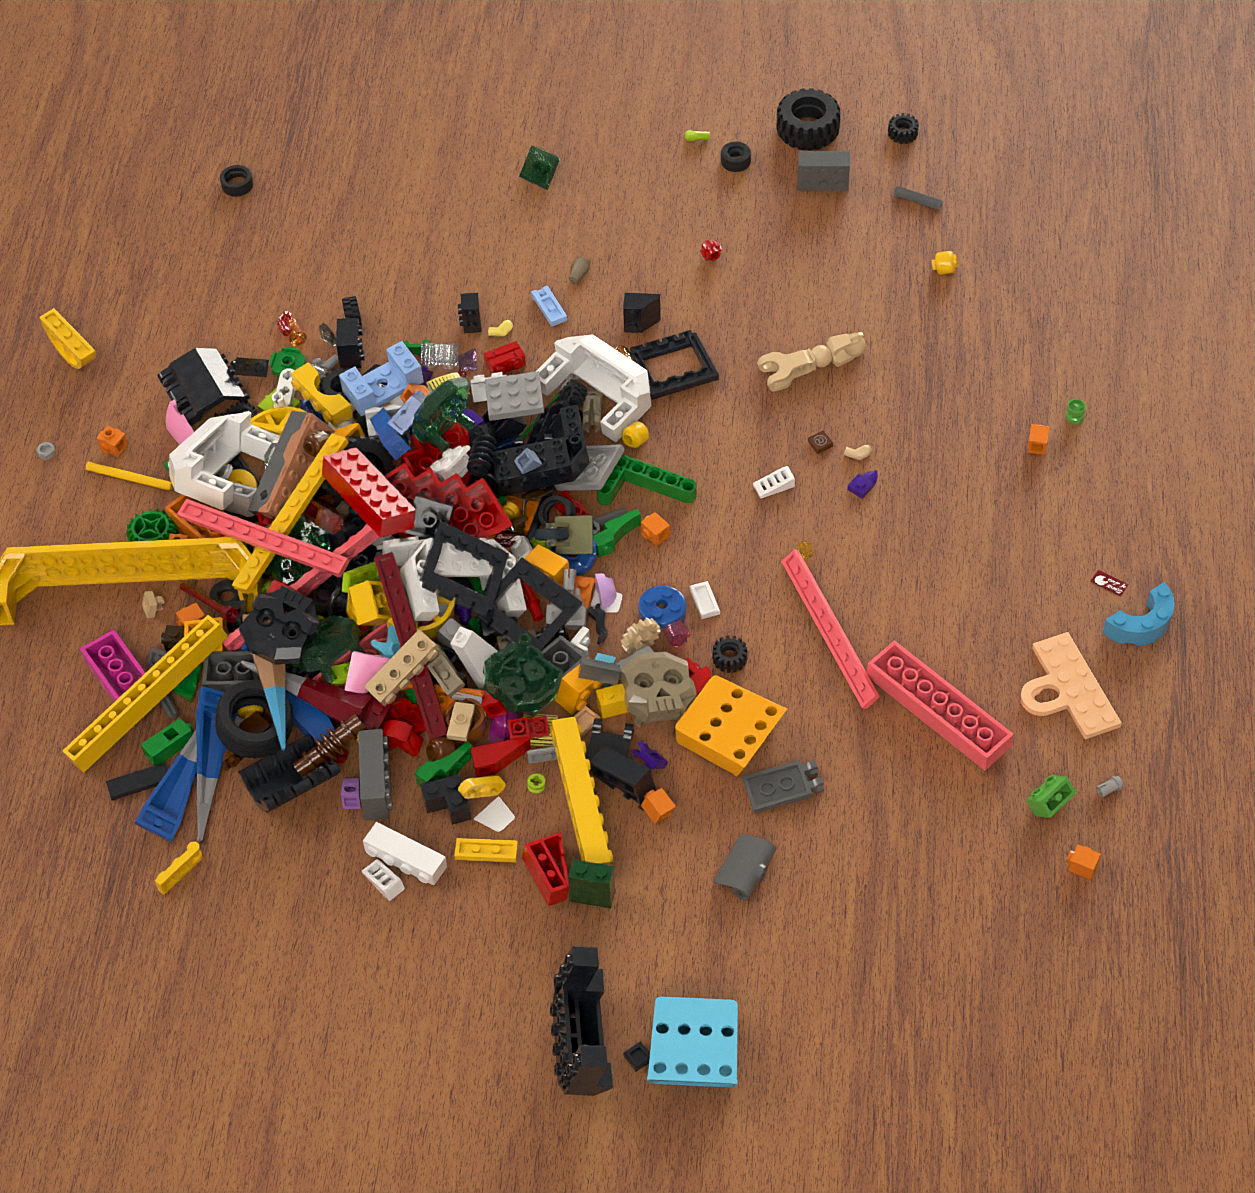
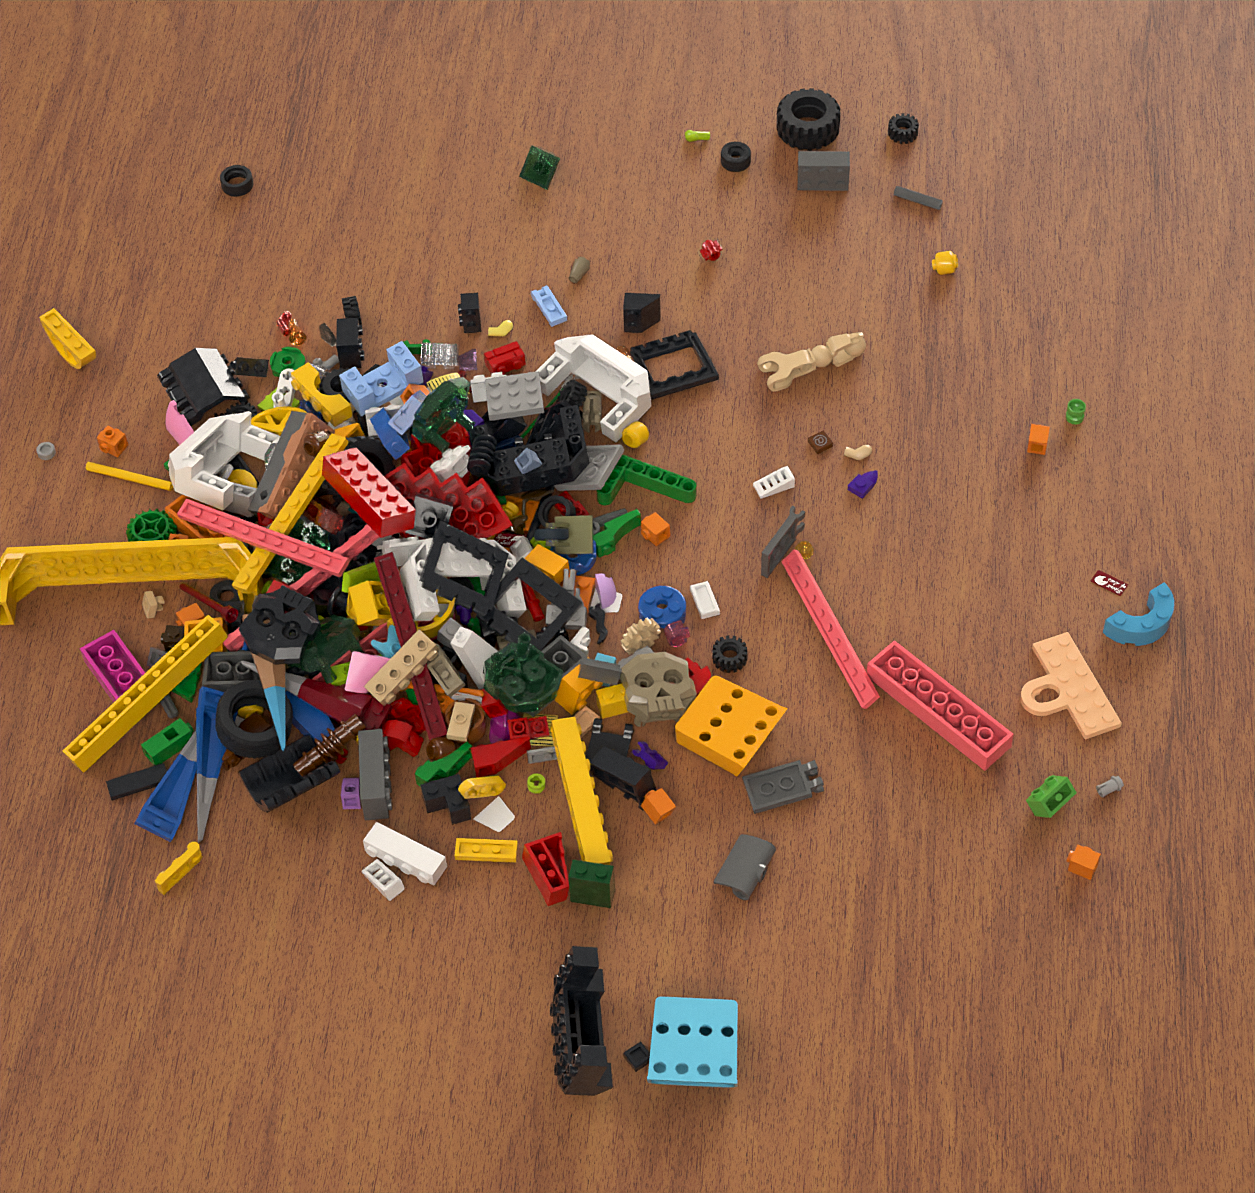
none -> dark grey tile [761,506,805,578]

